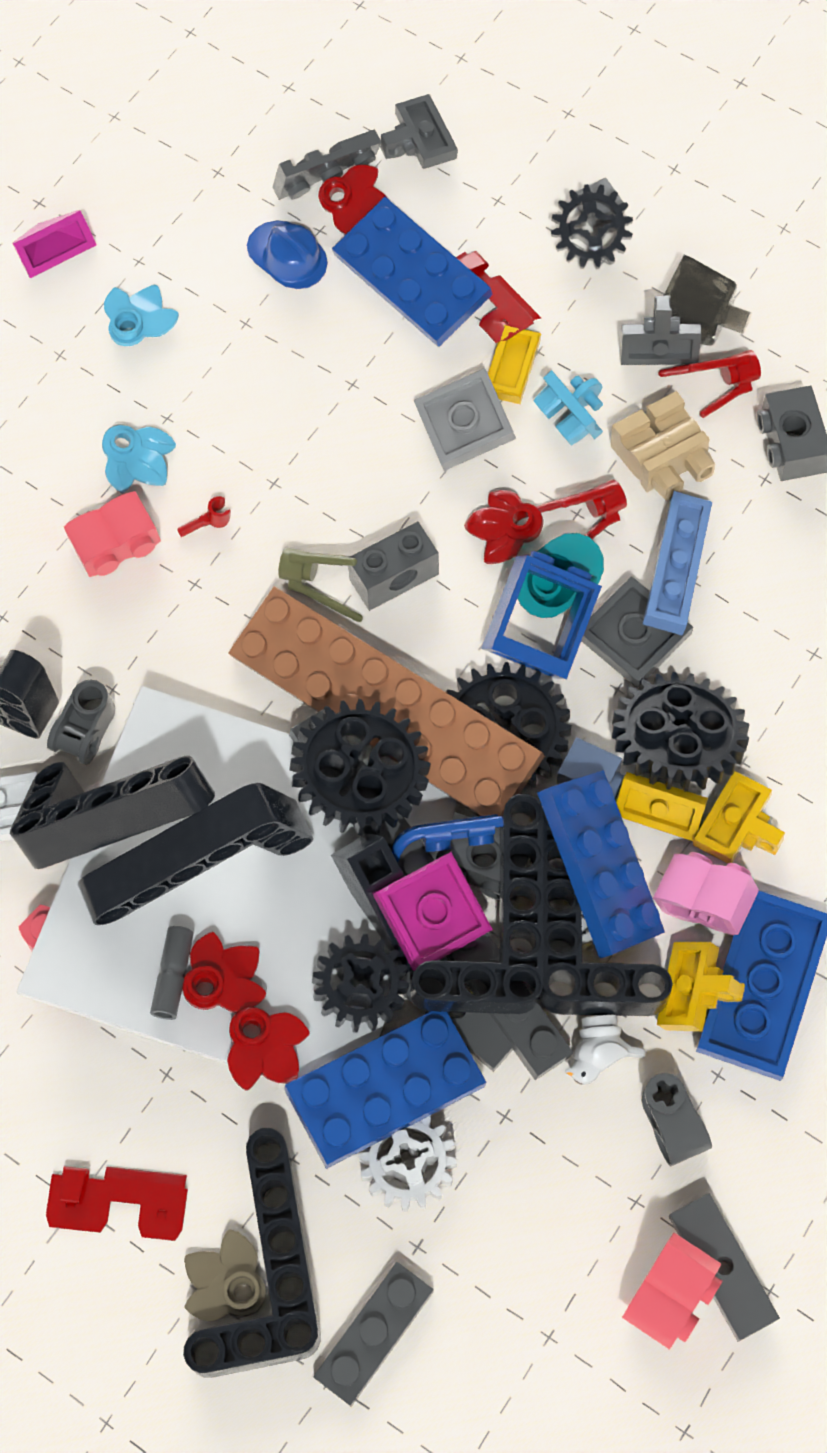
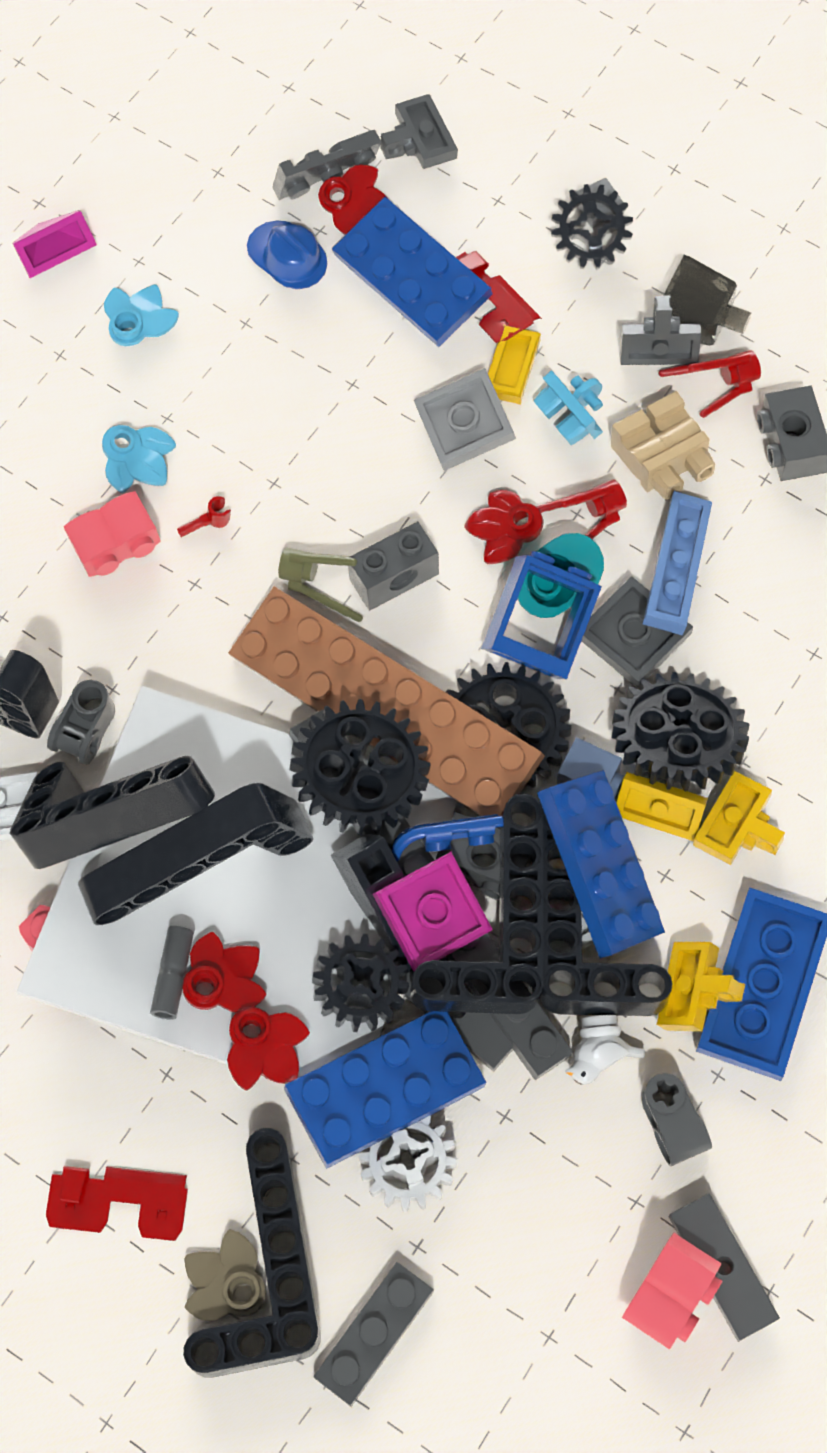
bright pink brick [653,852,759,935] -> none

